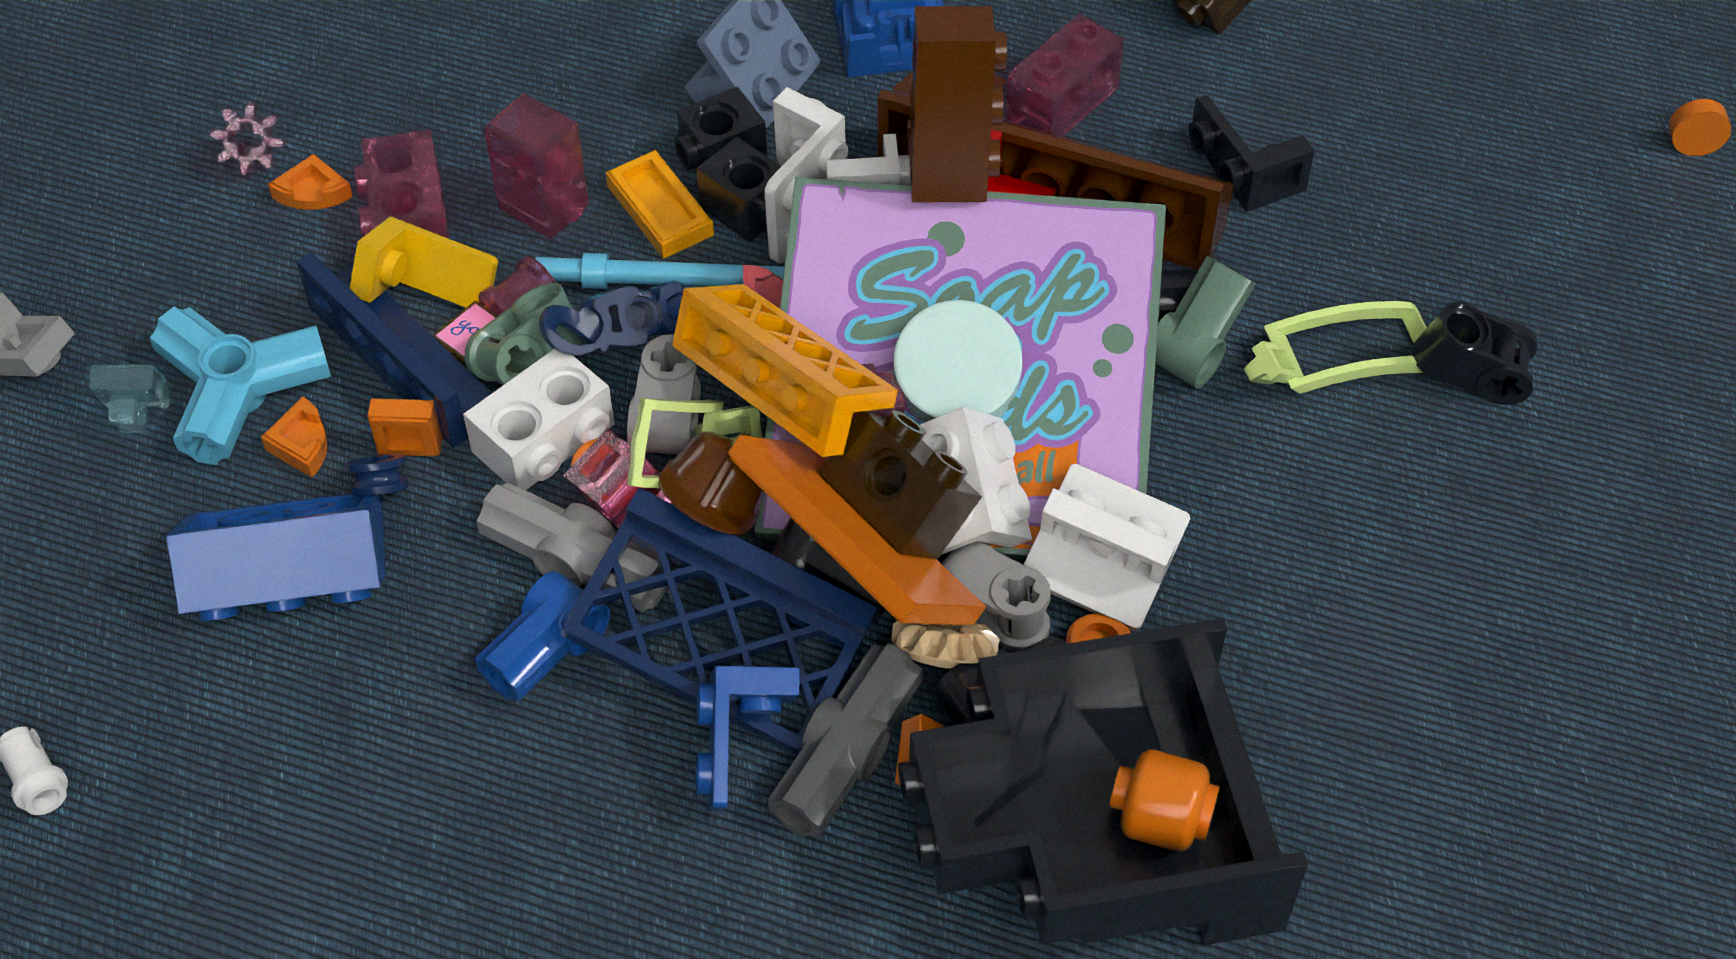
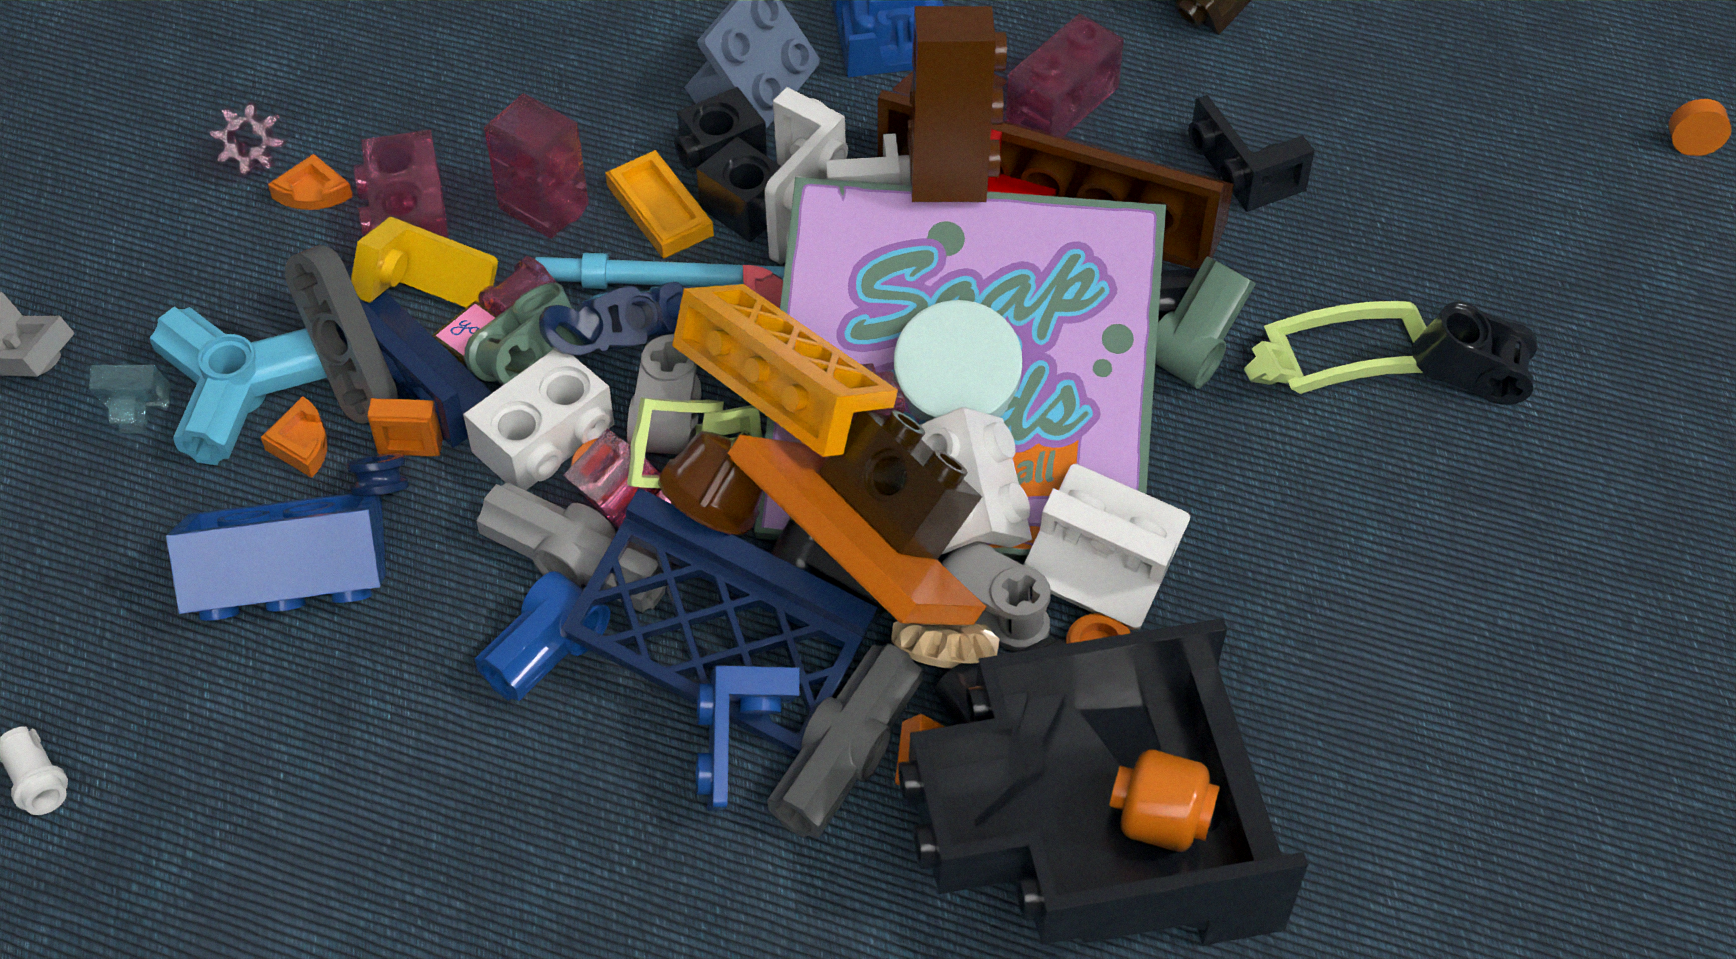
none -> dark grey beam [285,245,397,424]

